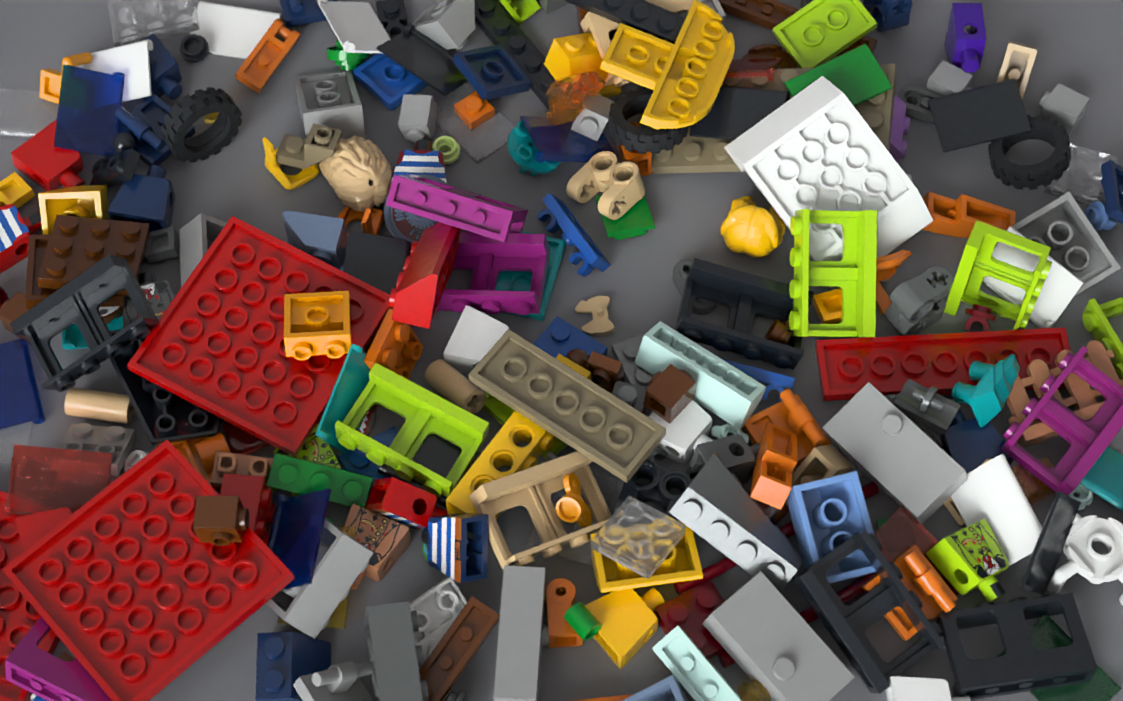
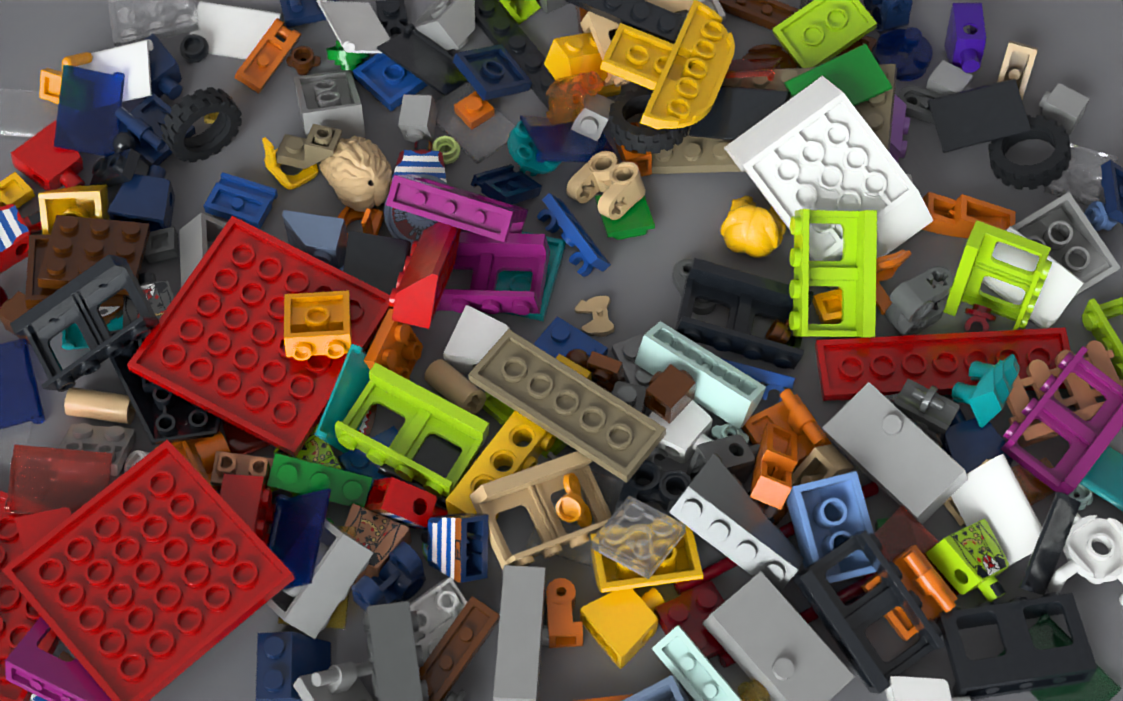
reddish brown brick [193,496,250,546] -> none
green hinge [563,602,602,641] -> none
none -> blue plate [203,172,278,229]
none -> reddish brown plate [286,46,321,76]
none -> dark blue piece [351,541,426,612]
none -> dark blue plate [471,164,543,205]
none -> clear blue plate [874,27,933,81]

